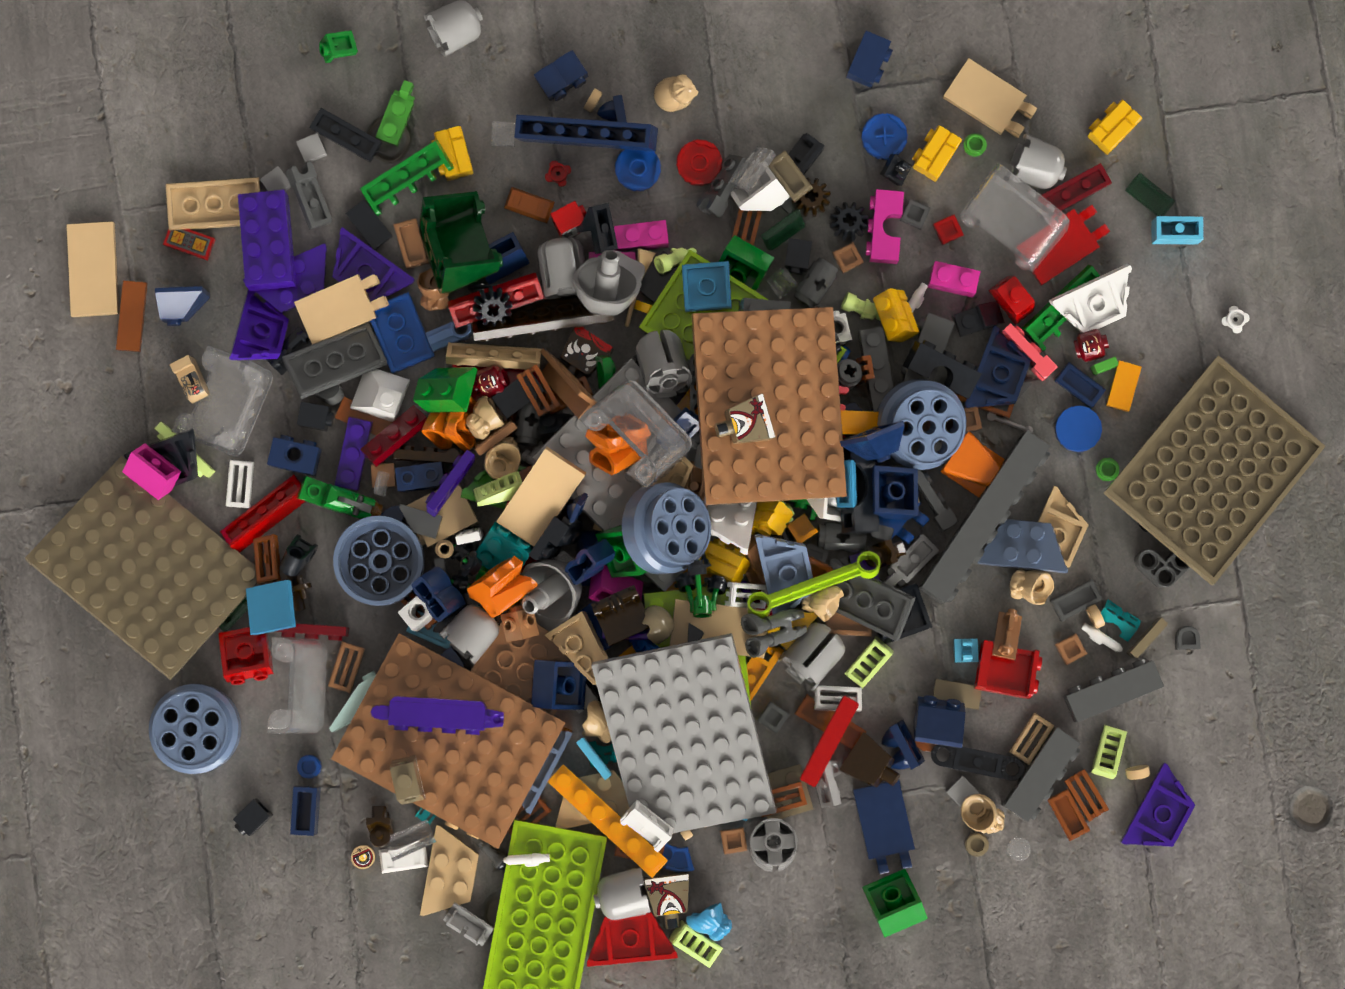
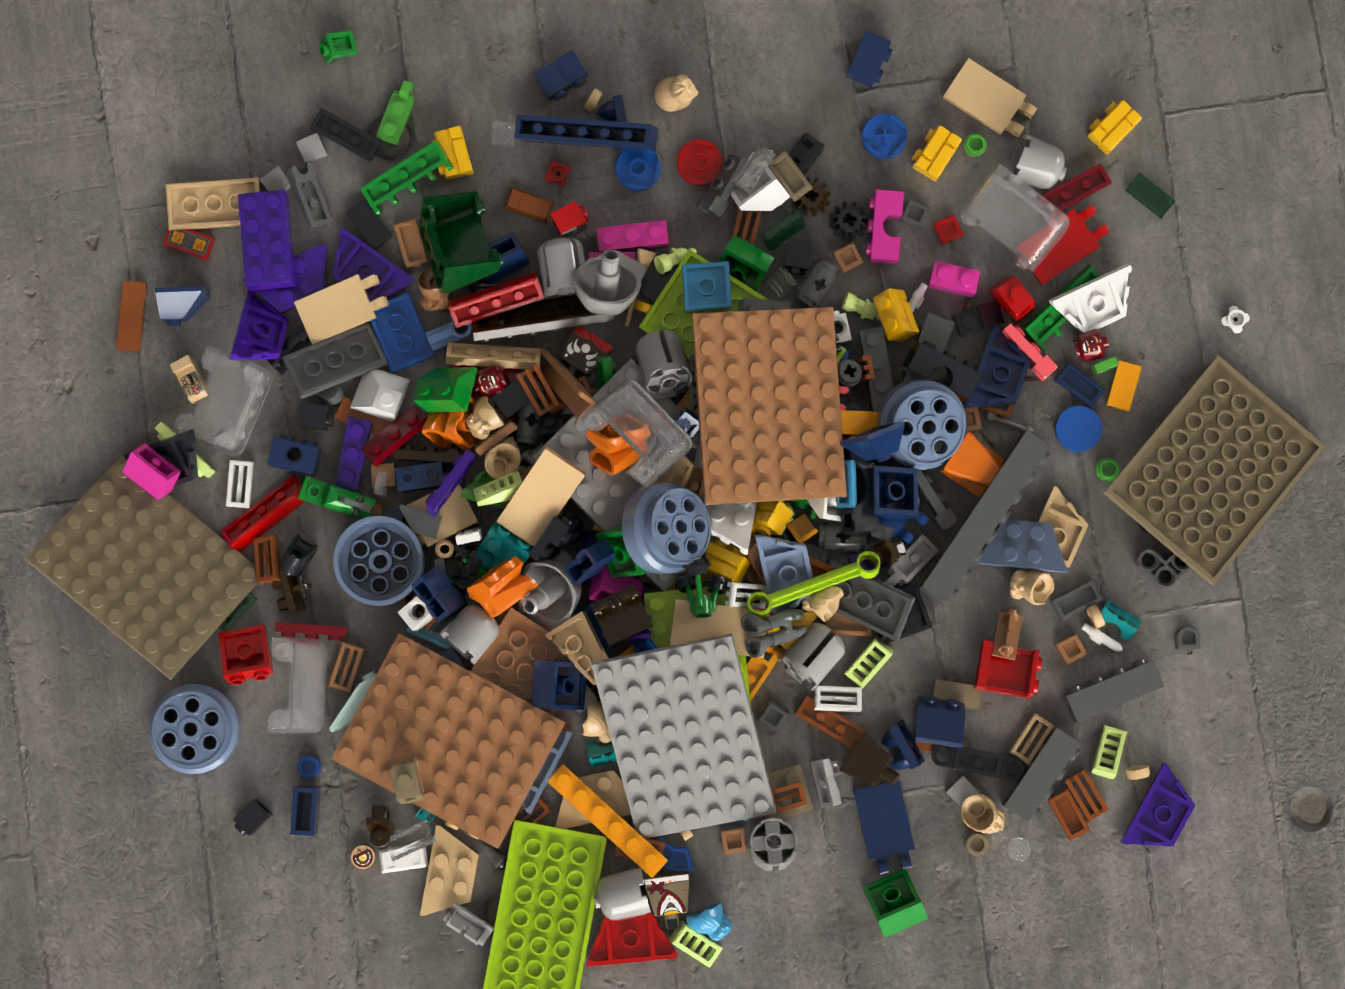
tan tile [67,222,119,317] -> none
dark azure tile [246,580,296,635] -> none
dark purple hinge [371,696,504,735] -> none
light grey cylinder [424,0,483,57] -> none
black gear [472,286,513,327] -> none
medium nougat brick [500,605,539,642] -> none
white piece [503,853,550,867] -> none
dark blue slope [566,493,588,523] -> none
medium azure tile [576,738,612,780] -> none
black slope [579,203,618,254] -> none
white hinge [620,800,674,852] -> none
dark tan hair [642,605,674,644] -> none
black slope [688,623,704,642] -> none
torso [715,393,776,444] -> none
red slope [800,696,859,787] -> none
black tile [880,154,912,186] -> none
medium azure tile [953,639,979,663] -> none
dark tan tile [1126,618,1167,658] -> none
medium azure brick [1151,216,1204,244] -> none

